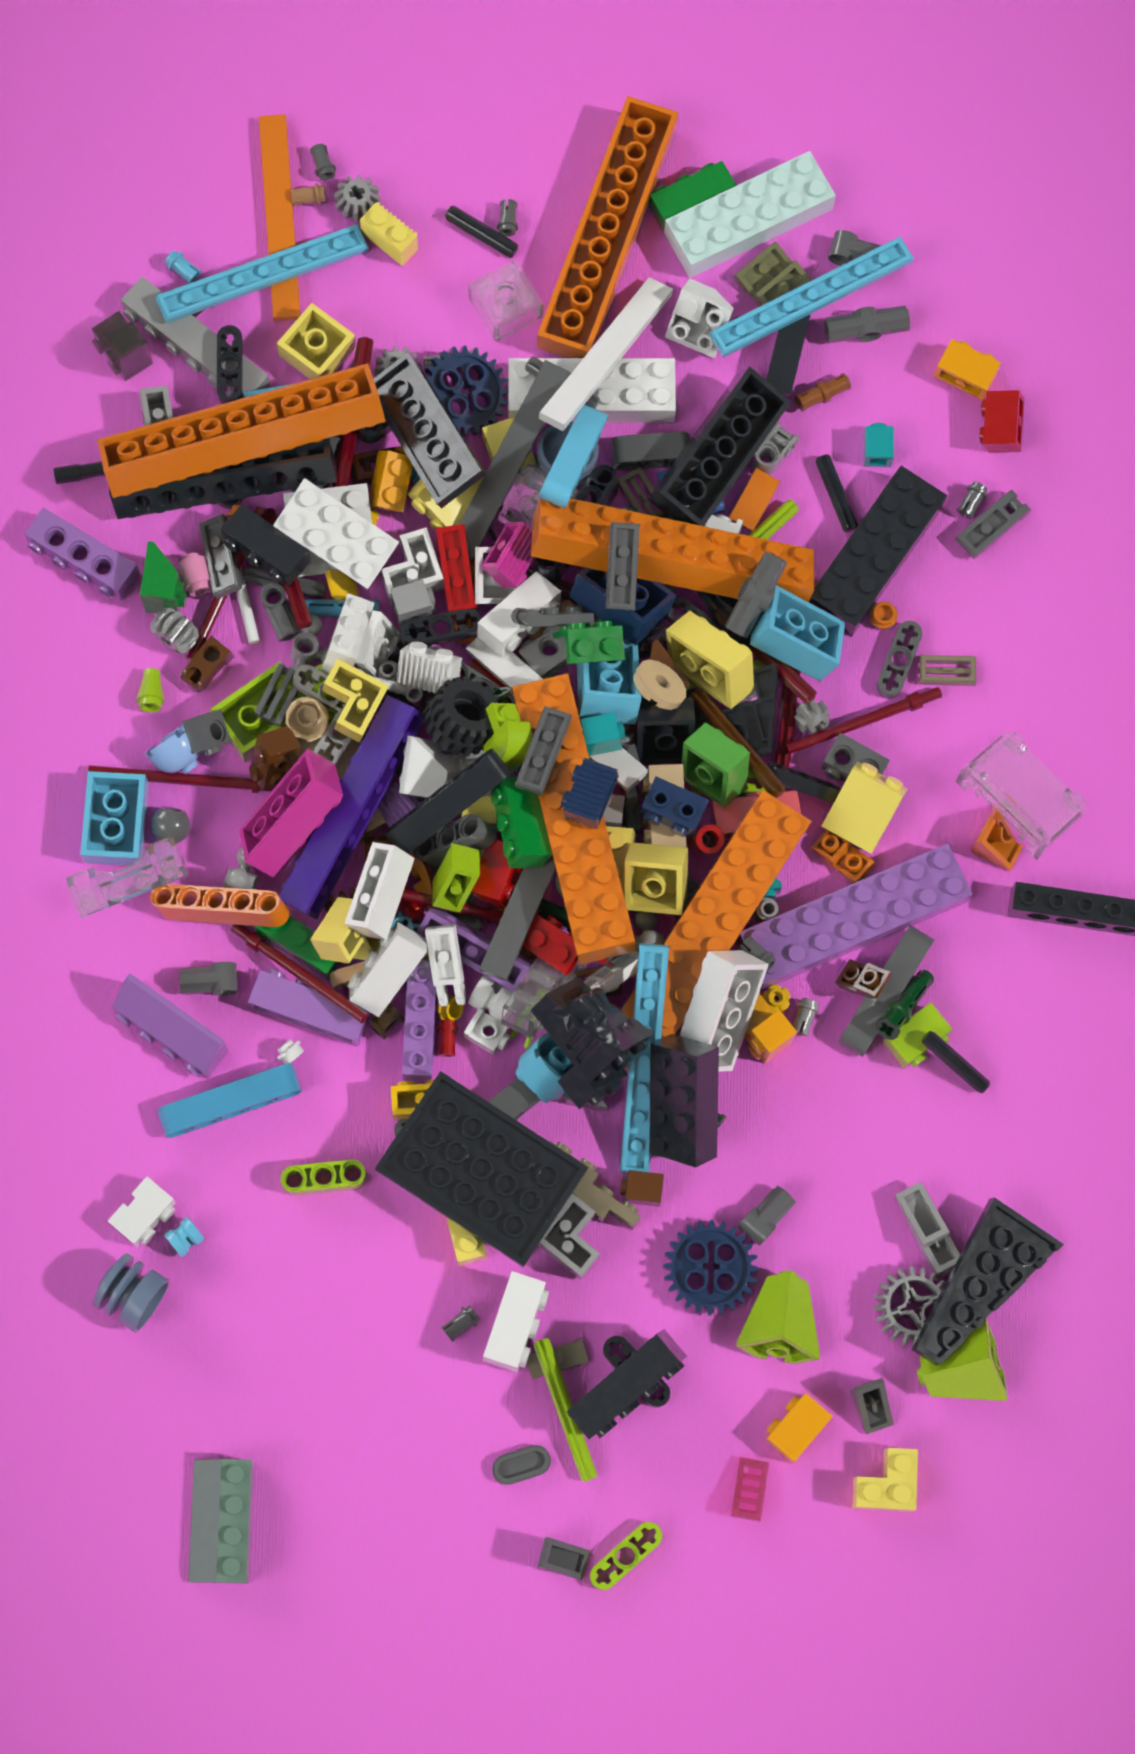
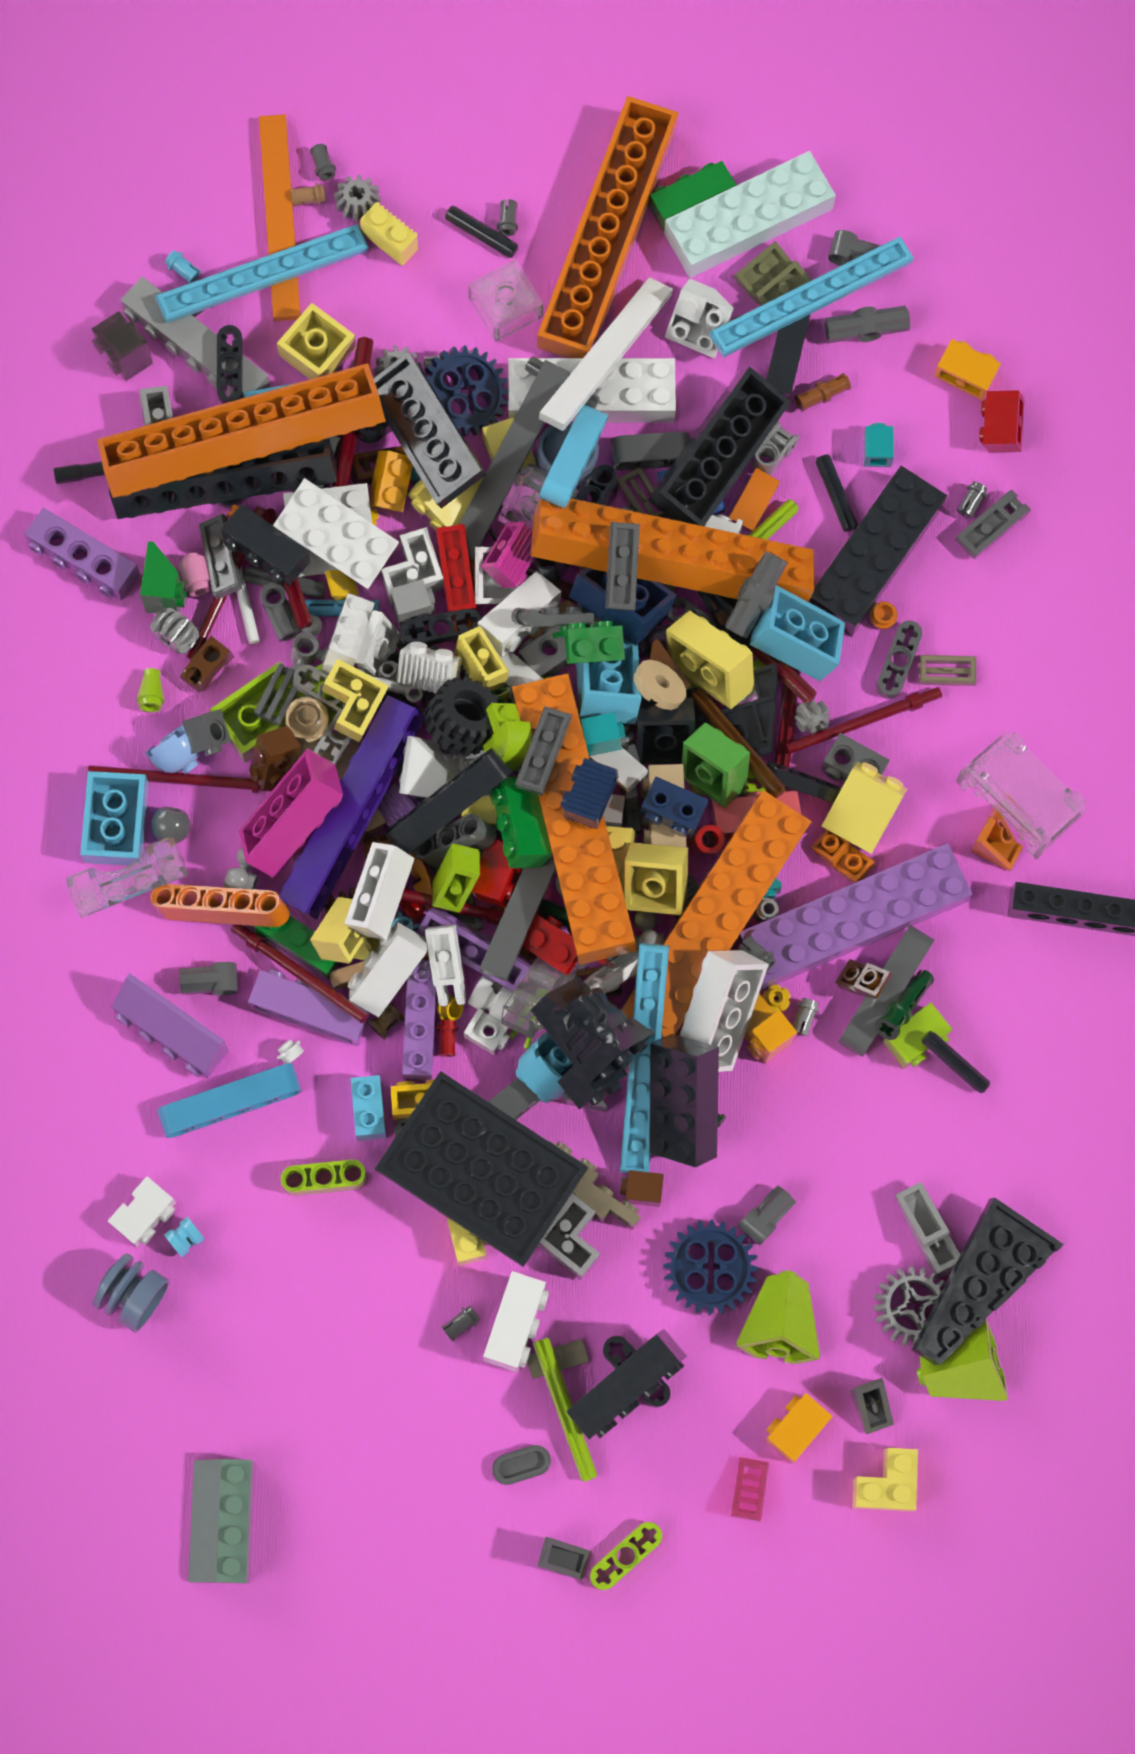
none -> medium azure brick [350,1075,386,1141]
none -> light yellow brick [454,626,509,691]

